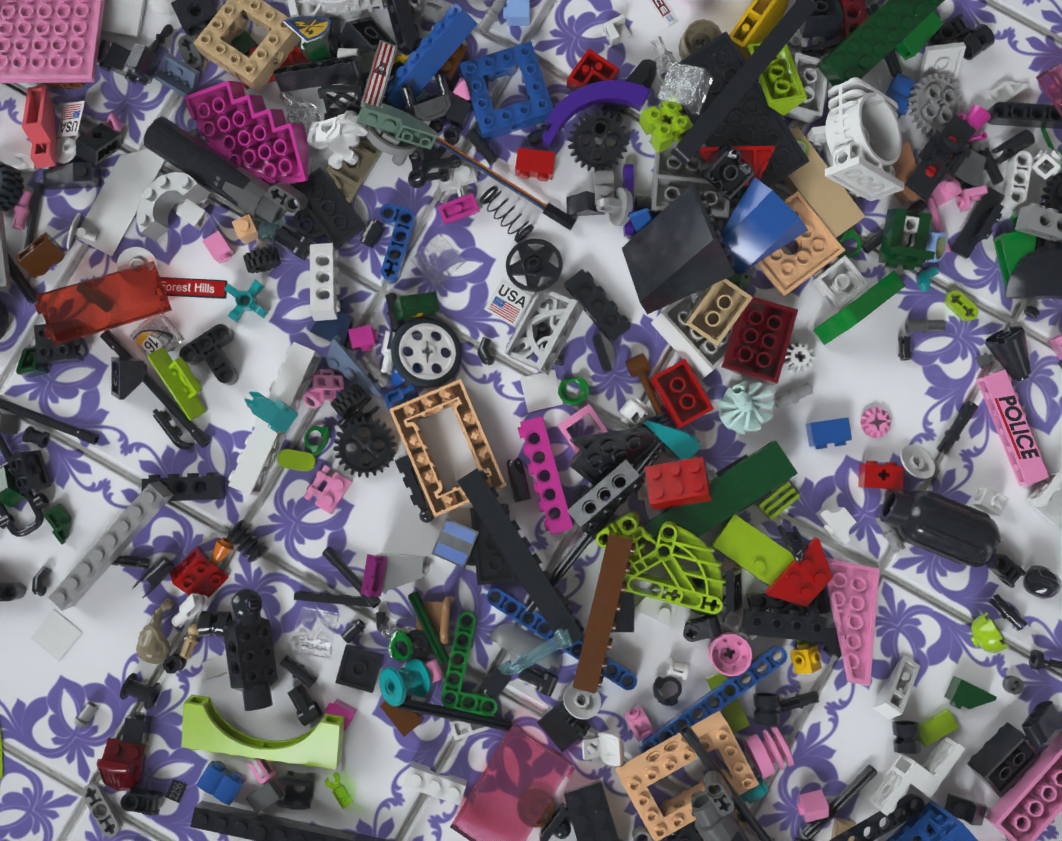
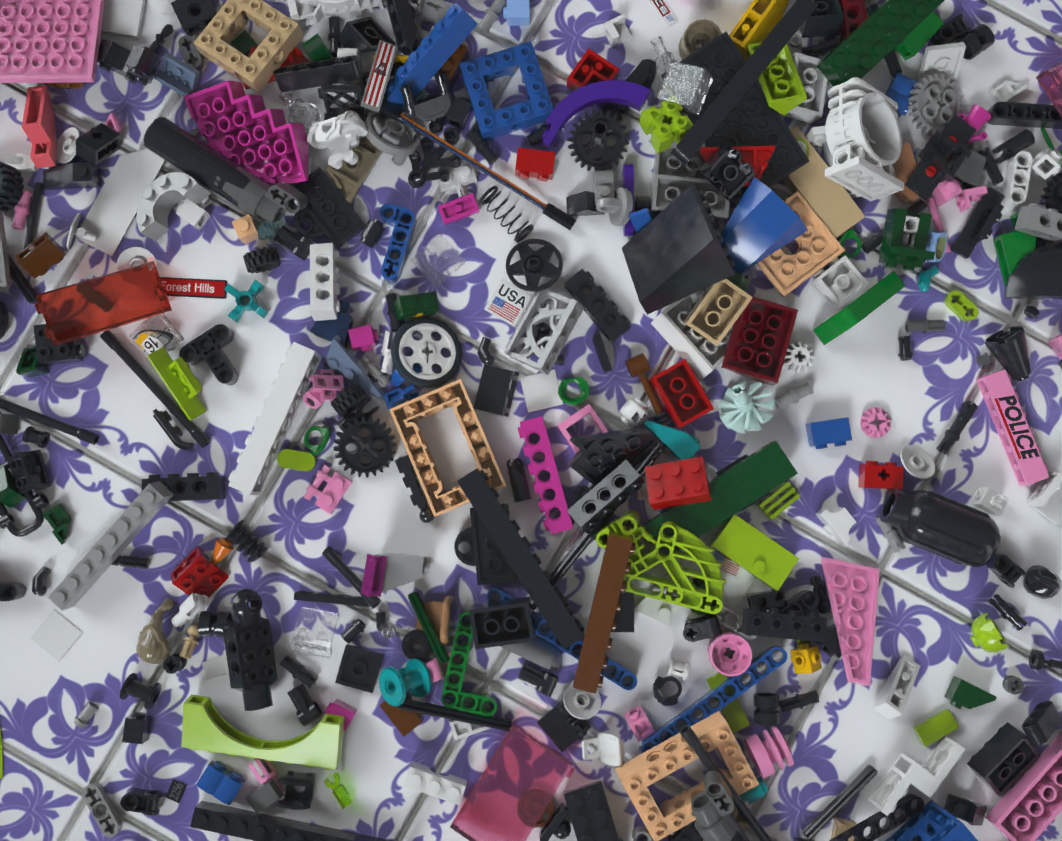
sticker [57,101,85,137] -> none
dark red piece [96,738,149,791] -> none
black slope [111,357,147,400] -> none
black piece [132,556,176,598] -> none
bright pink brick [202,231,236,264] -> none
teal piece [244,391,299,433] -> none
shield [283,16,331,49] -> none
sand green slope [357,102,438,149] -> none
green piece [388,630,414,661] -> none
piece [431,518,480,569] -> none
bright pink slope [453,77,470,100] -> none
black brick [481,664,512,698] -> none
clear light blue piece [499,628,573,675] -> none
black plate [723,568,743,612] -> none
red wing [764,537,832,607] -> none
black piece [778,525,806,563] -> none
bright pink brick [796,789,829,822] -> none
black wheel [892,721,921,754] -> none
none -> black brick [469,597,536,649]
none -> black piece [474,364,519,417]

